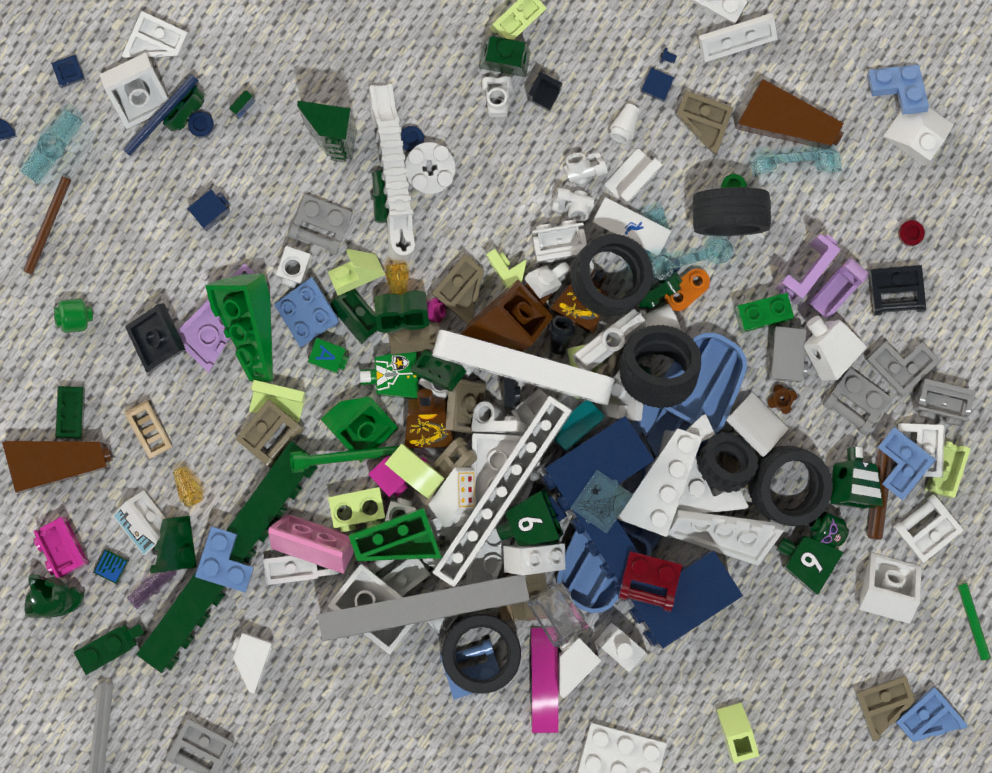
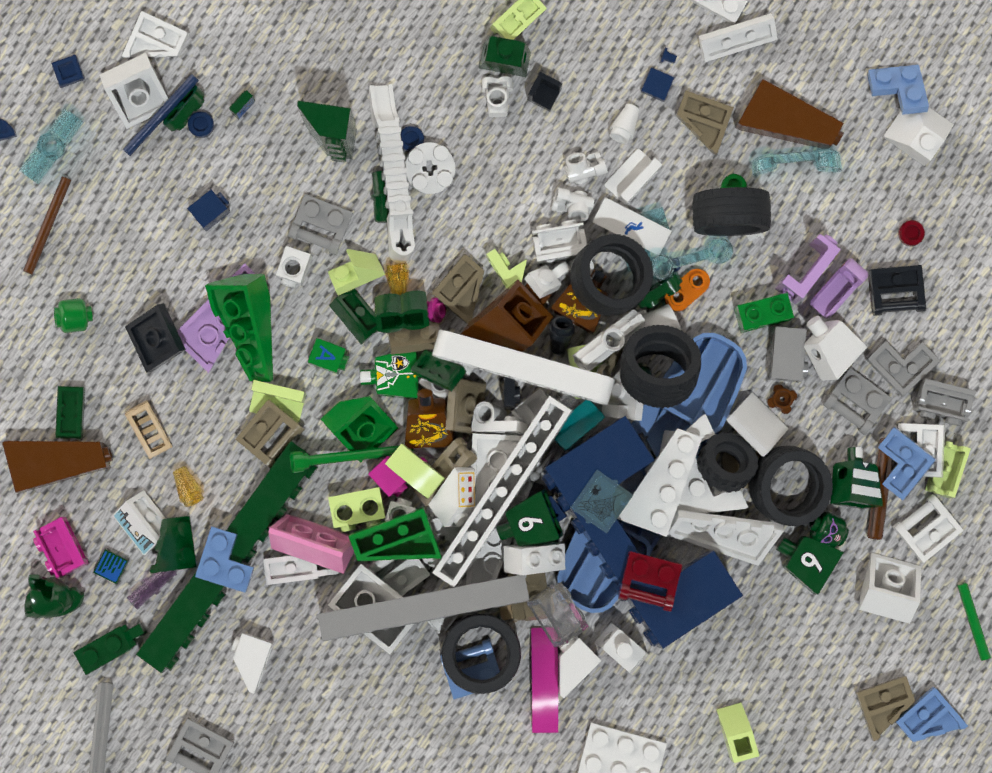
medium blue hinge [274,277,339,348] -> none

